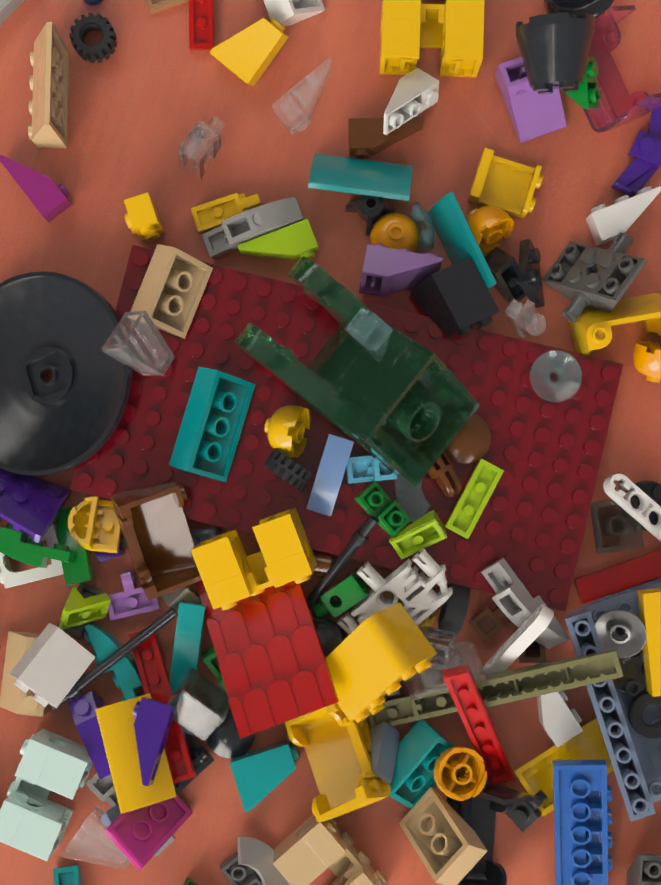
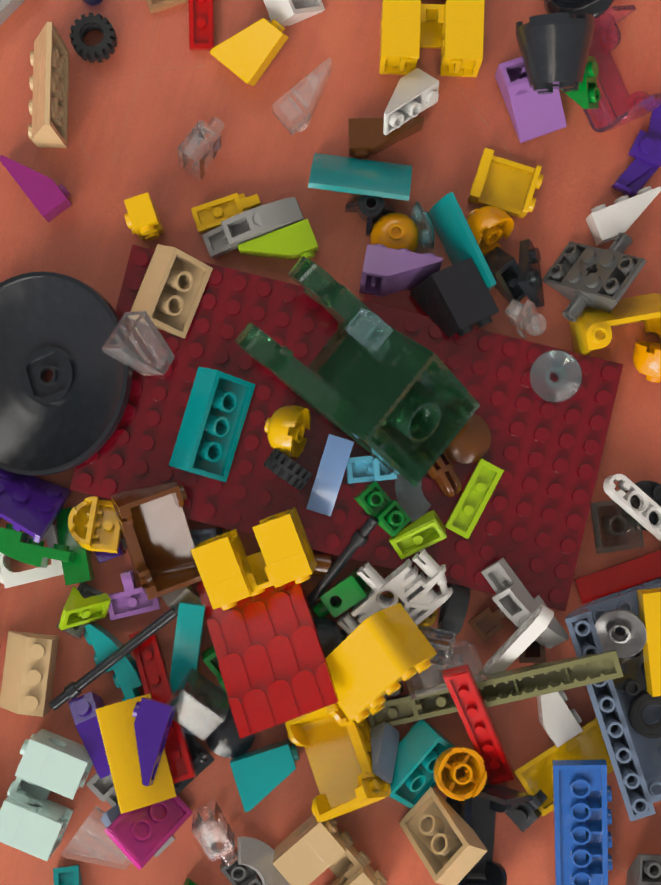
white brick [9,623,95,708] -> none
none -> clear torso [191,799,238,866]

